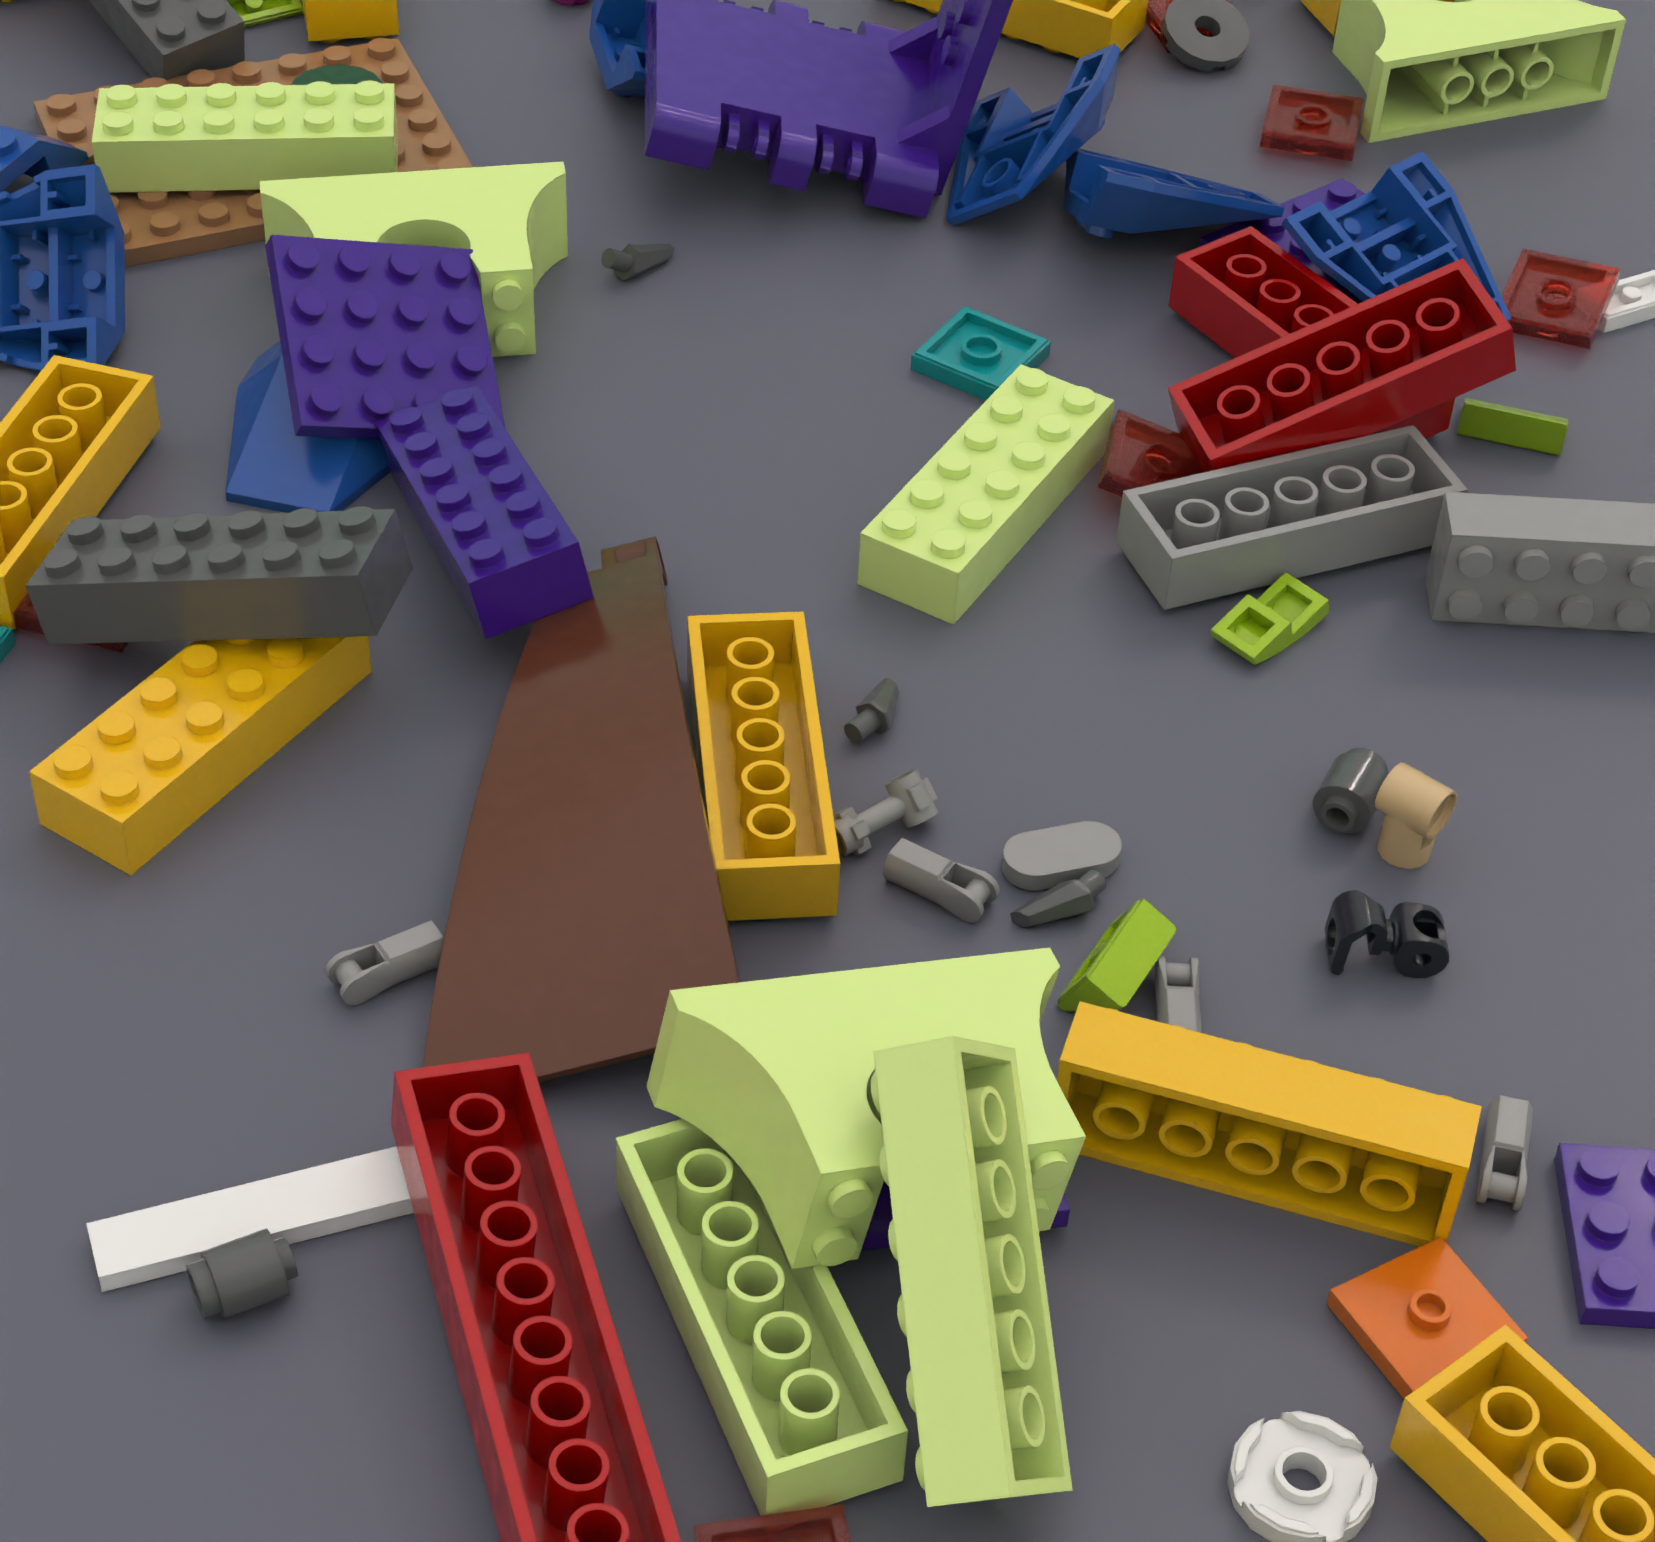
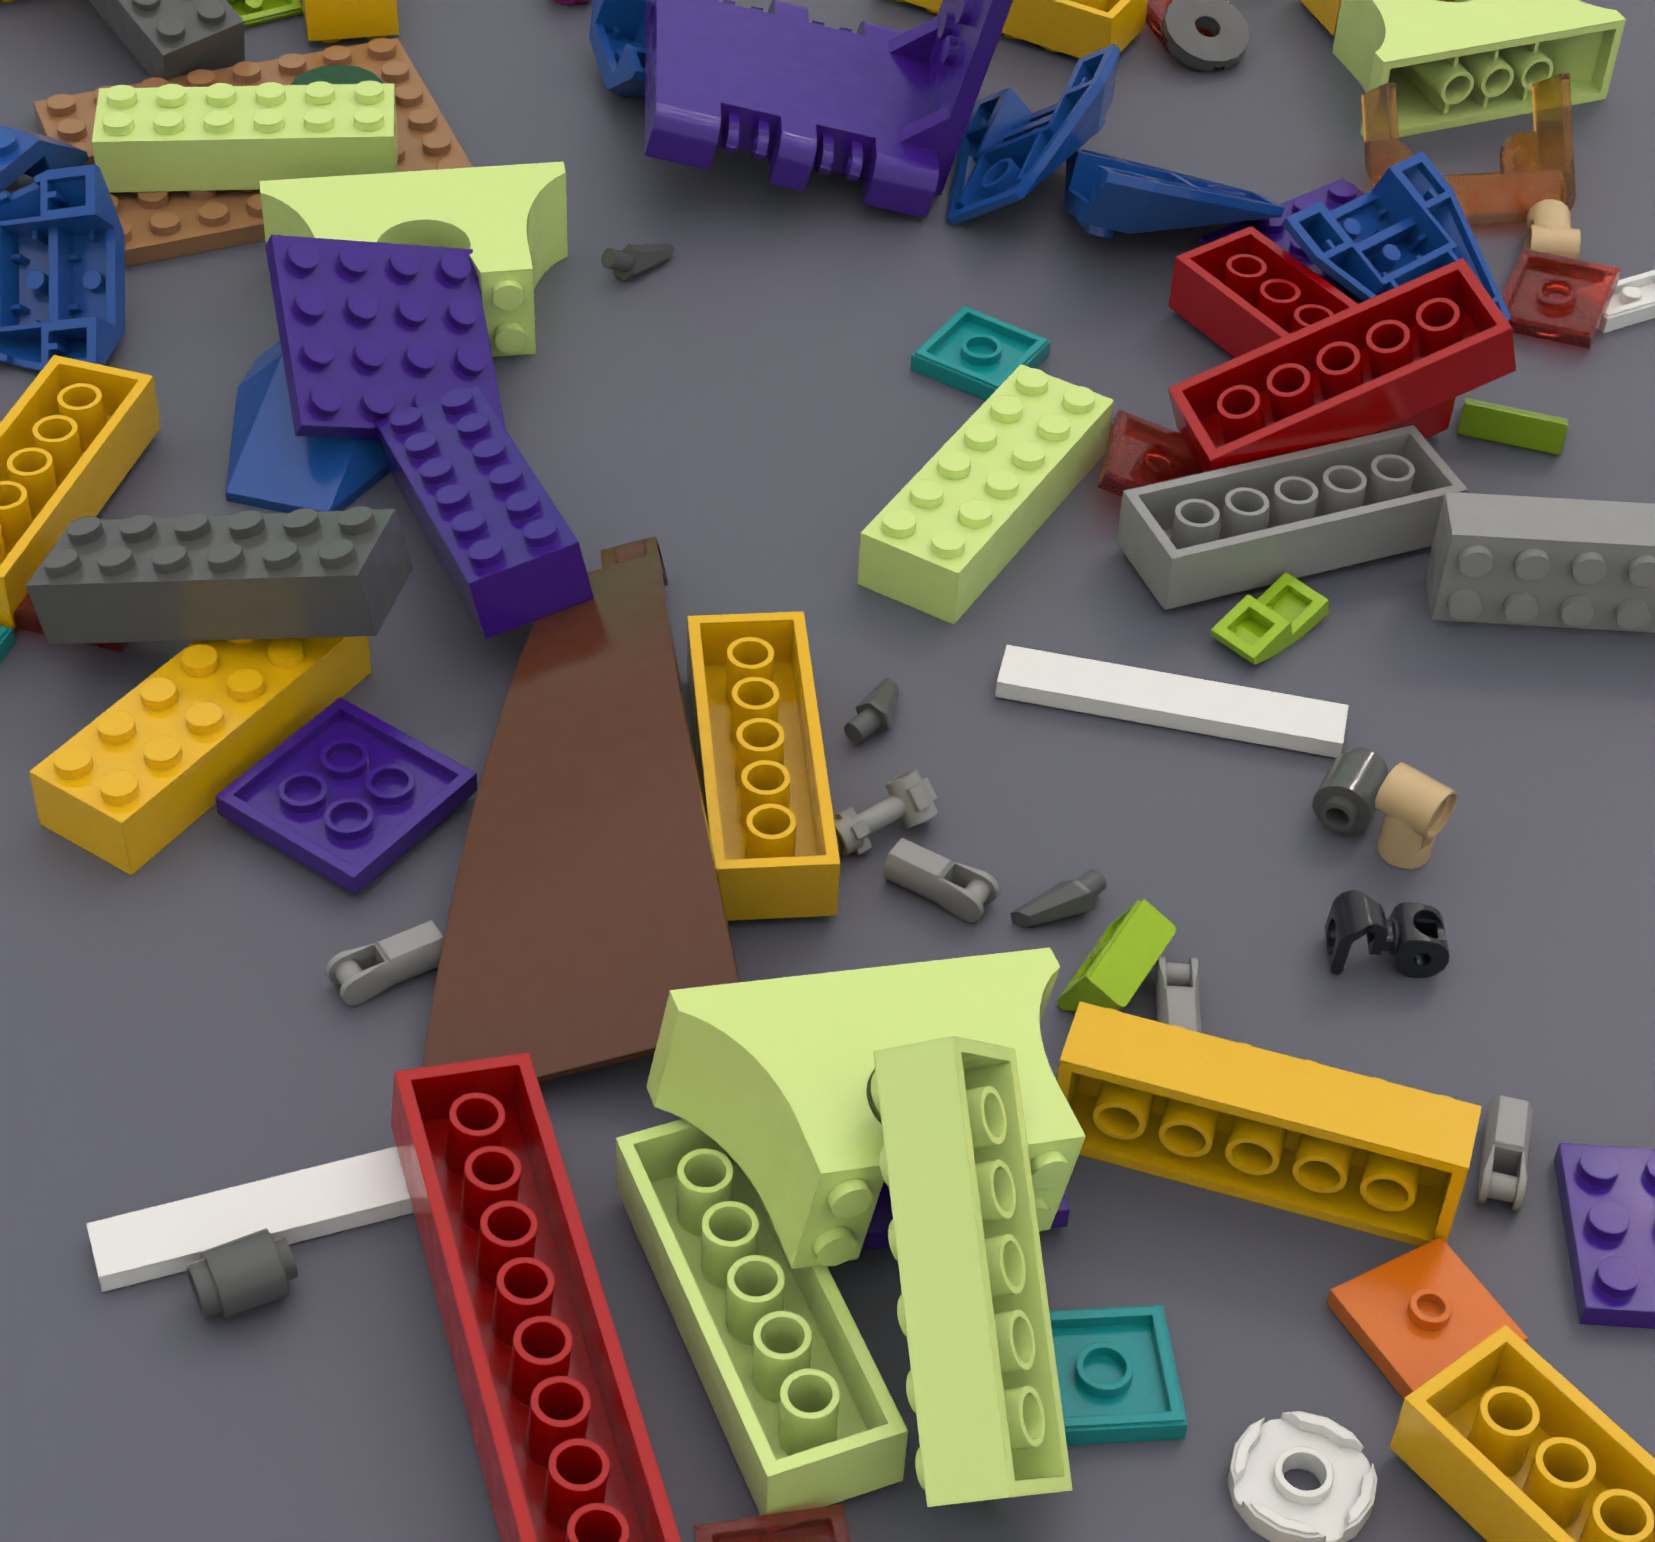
light grey tile [1002,821,1122,891] -> none
clear red plate [1260,85,1364,161] -> none
none -> dark purple plate [215,697,478,895]
none -> white tile [995,645,1349,758]
none -> teal tile [1049,1305,1188,1446]
none -> clear orange windscreen [1361,73,1576,226]
none -> tan piece [1523,199,1581,272]

